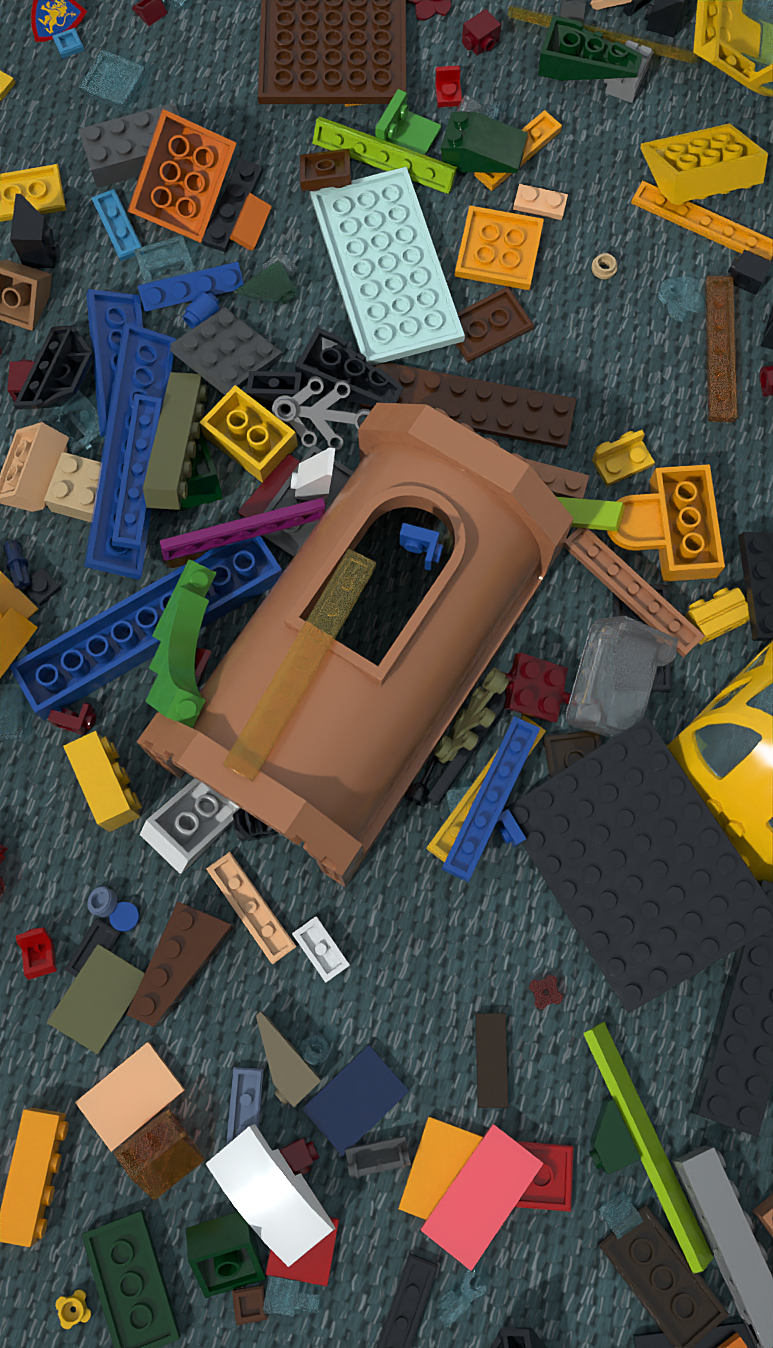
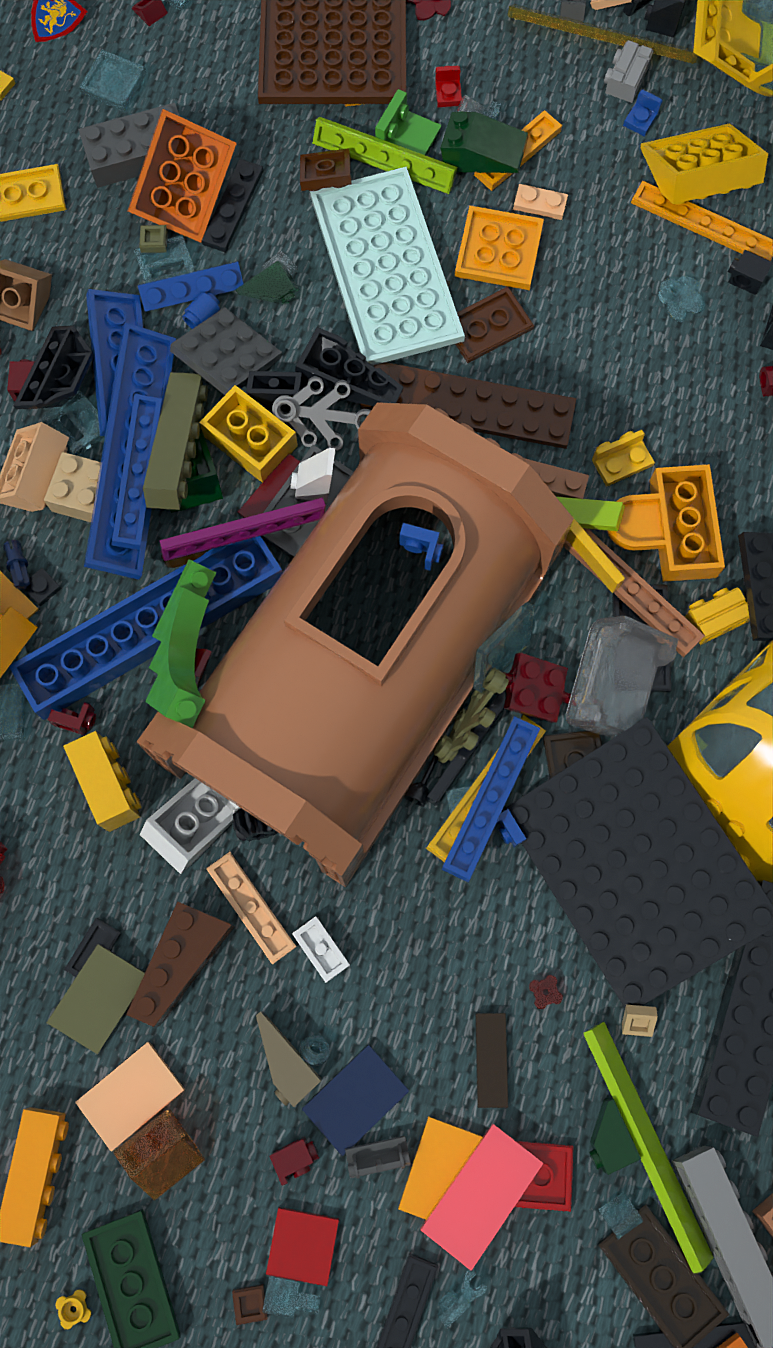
black slope [10,194,60,268] -> none
red bracket [16,927,57,980] -> none
dark azure tile [53,28,85,59] -> none
sand blue tile [87,886,117,917] -> none
dark azure tile [92,189,144,261] -> none
blue tile [109,902,140,932] -> none
dark green slope [186,1212,266,1298] -> none
white slope [206,1124,336,1267] -> none
clear yellow tile [223,549,376,781] -> none
sand blue tile [226,1067,264,1146] -> none
orange tile [230,193,272,250] -> none
dark red brick [462,9,501,56] -> none
dark green wedge [538,15,643,81] -> none
tan plate [591,253,617,279] -> none
clear orange plate [705,276,737,422] -> none
none -> olive tile [139,225,168,253]
none -> clear light blue tile [473,602,535,693]
none -> yellow tile [566,516,625,593]
none -> tan plate [622,1005,658,1037]
none -> blue bracket [623,90,663,137]

